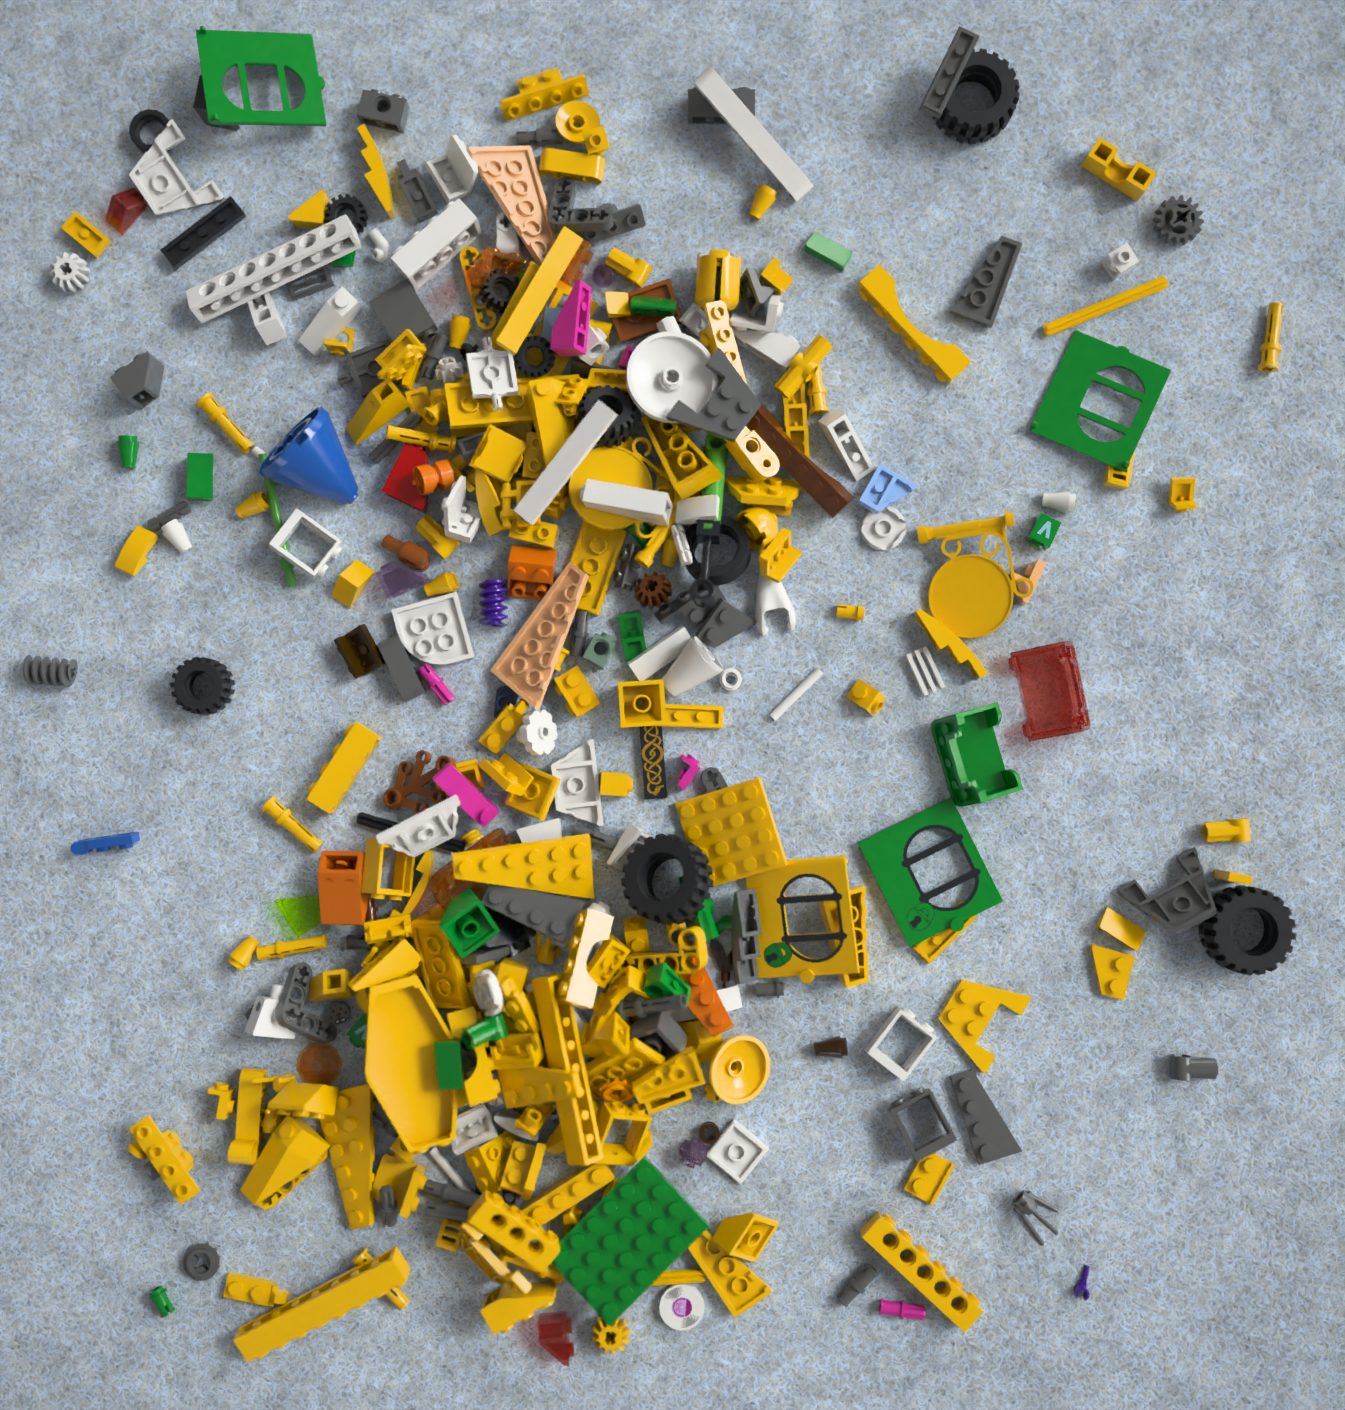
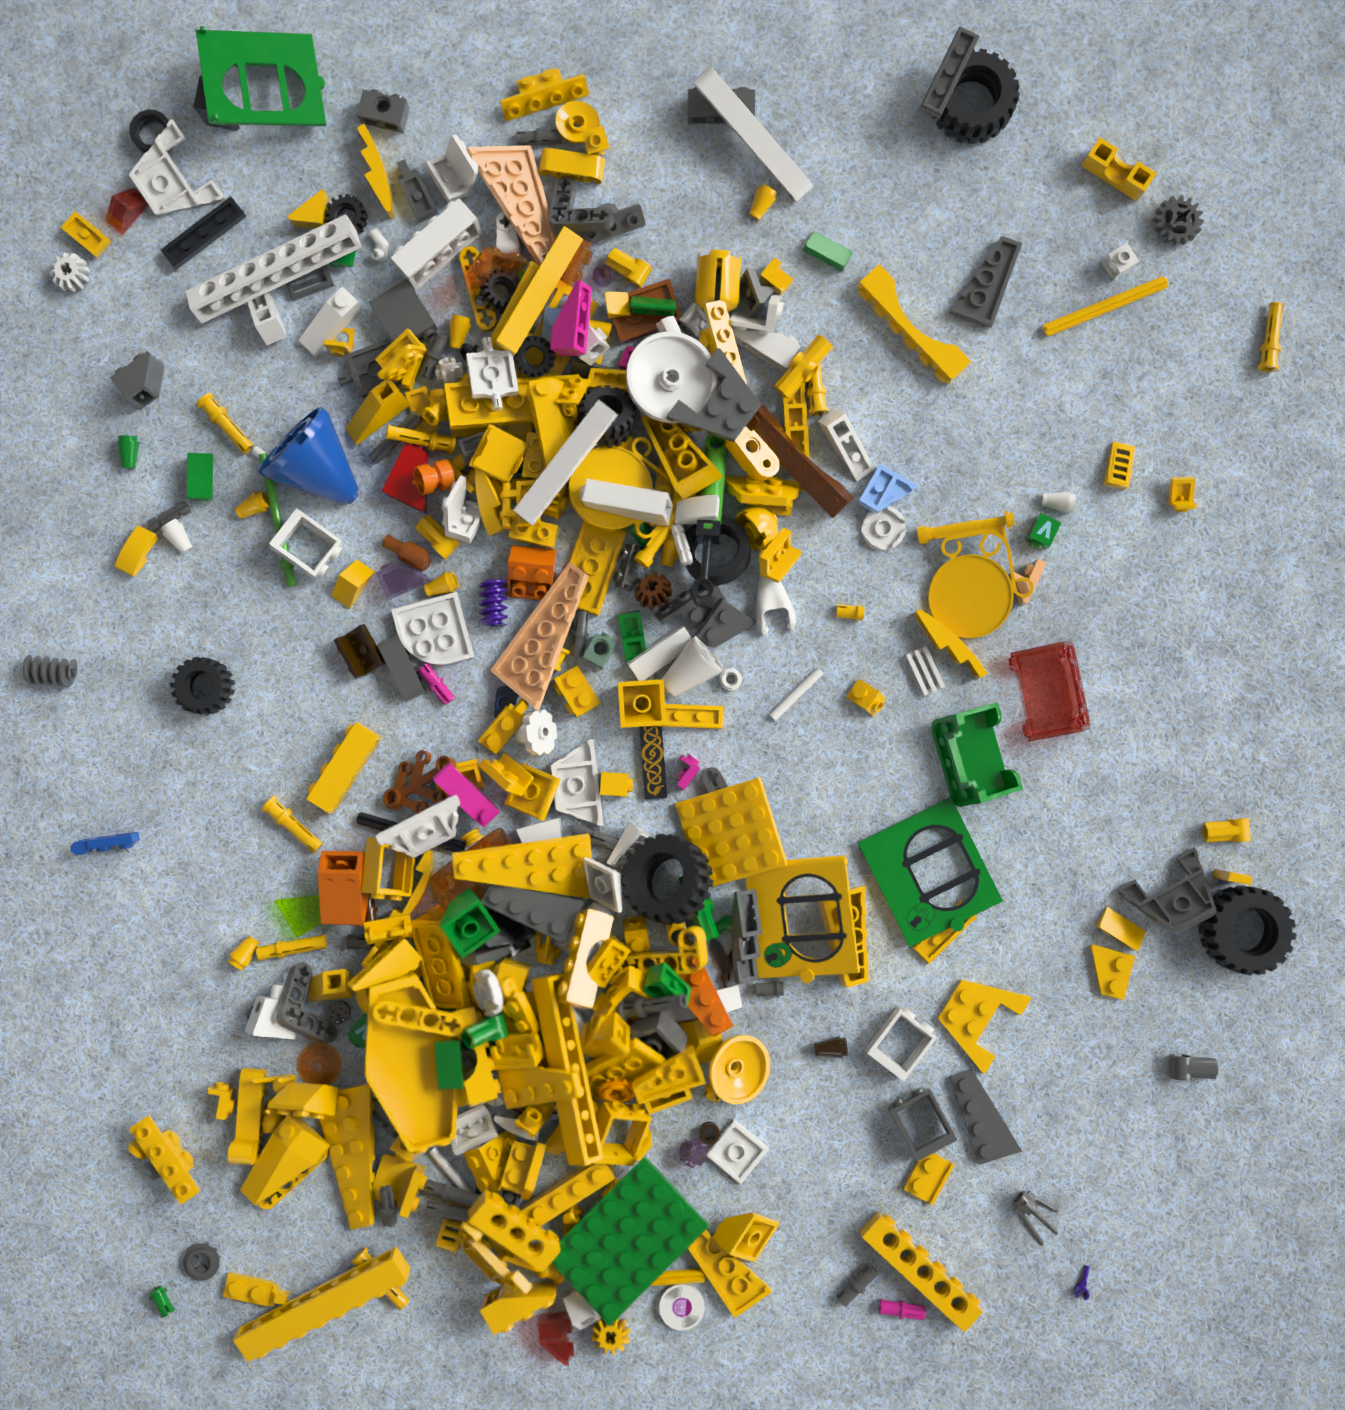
green door [1029,330,1171,471] -> none
none -> yellow beam [372,1000,464,1036]
none -> white brick [563,1289,600,1330]
none -> white slope [583,857,624,913]

